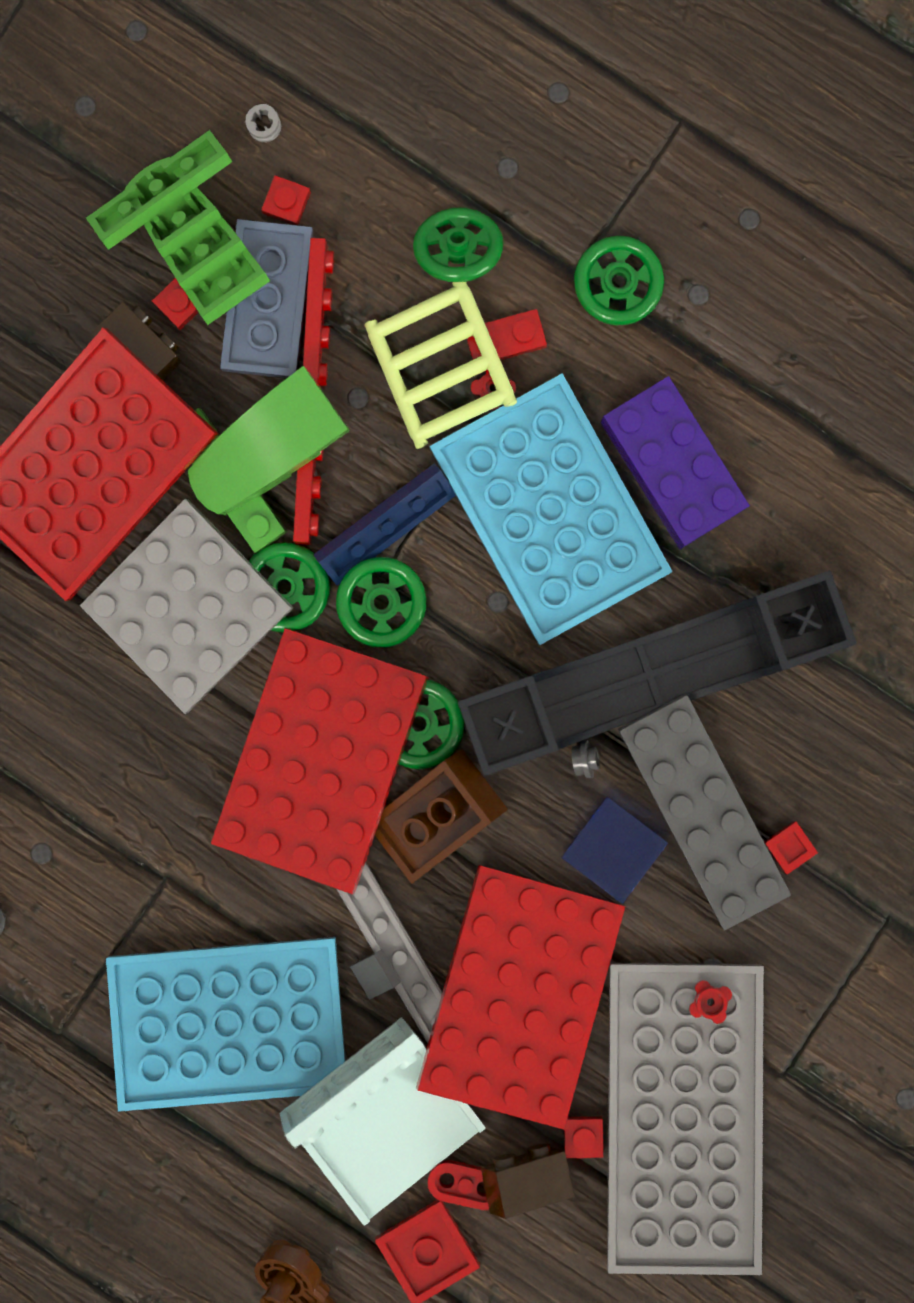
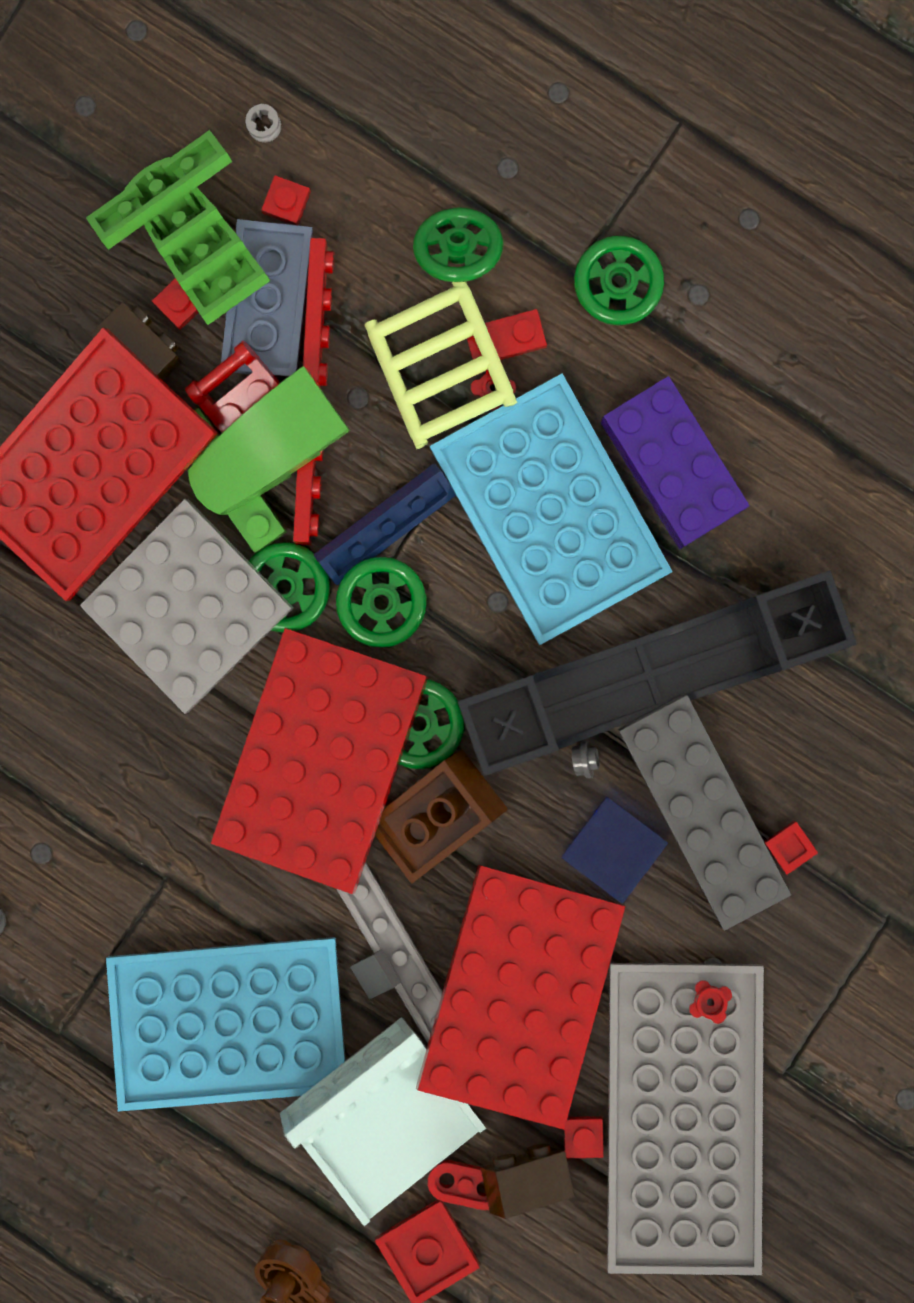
none -> red plate [185,341,280,433]

